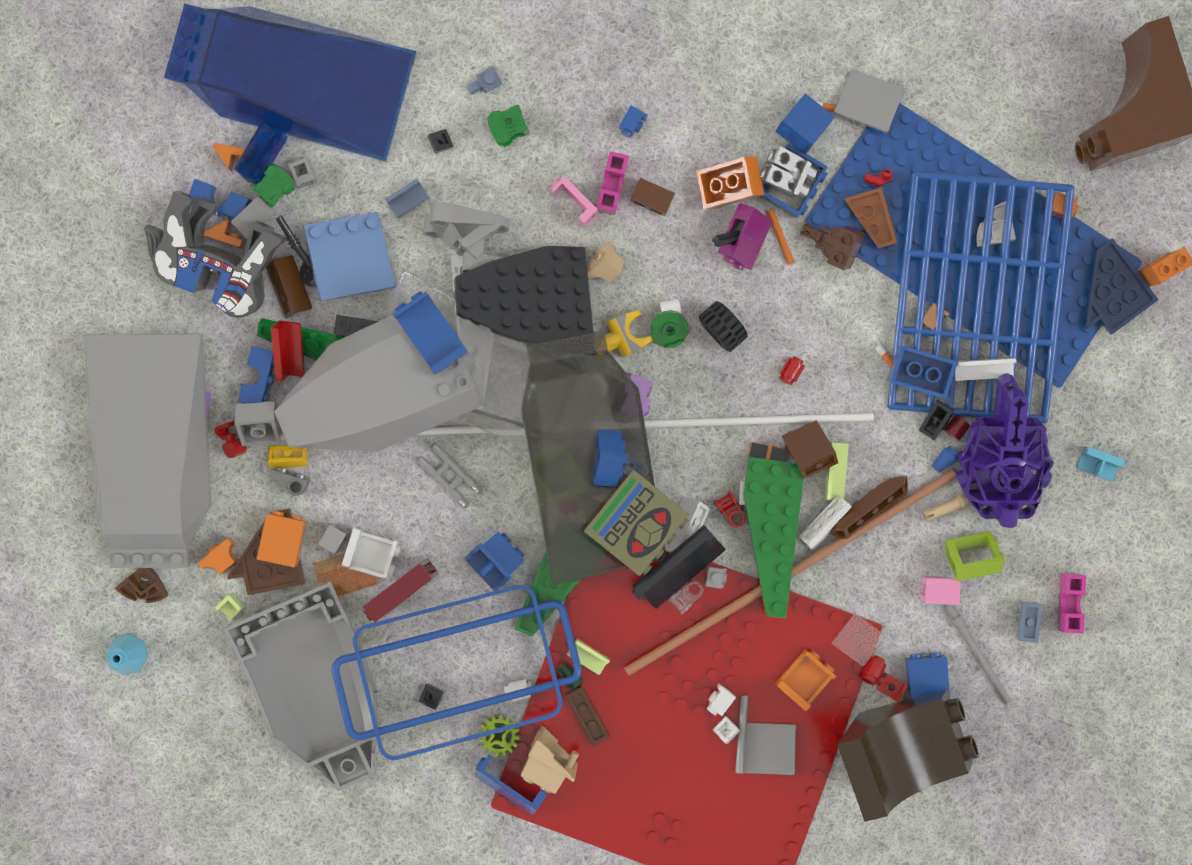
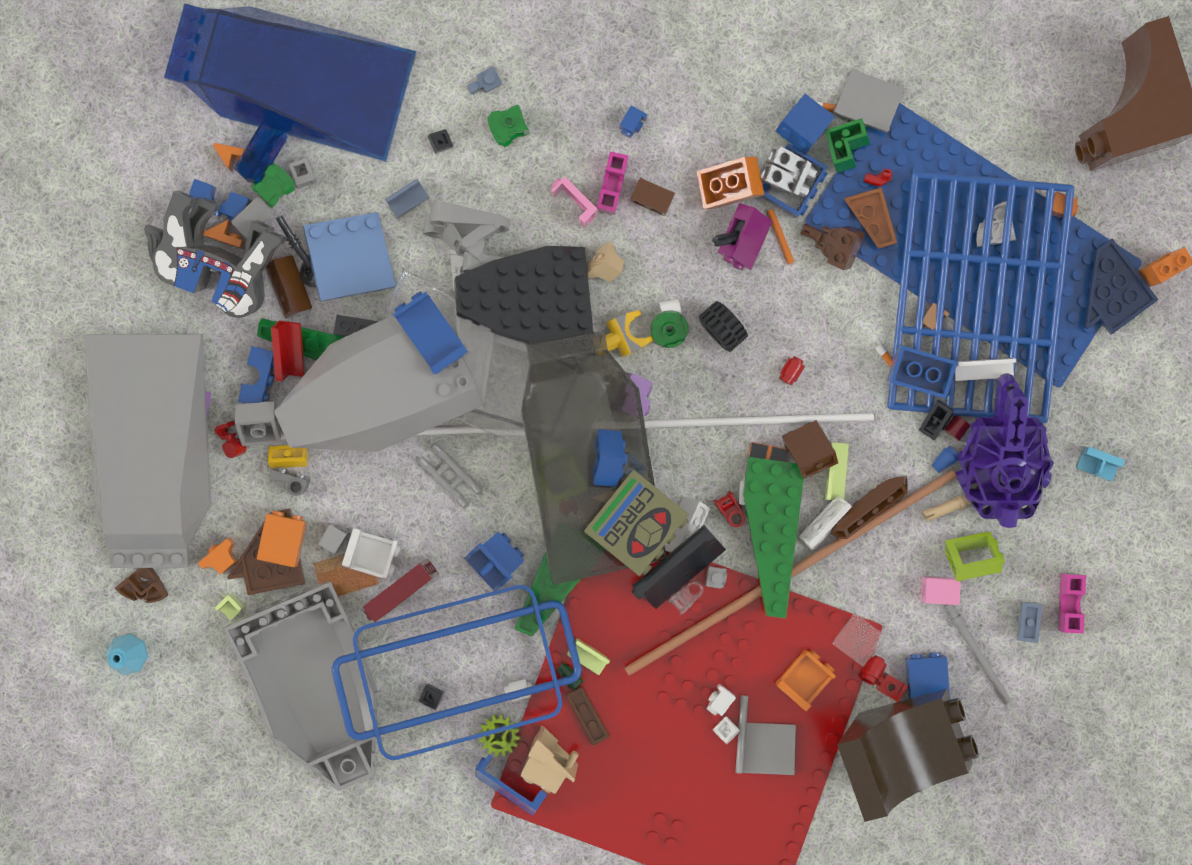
none -> green brick [825,118,870,173]

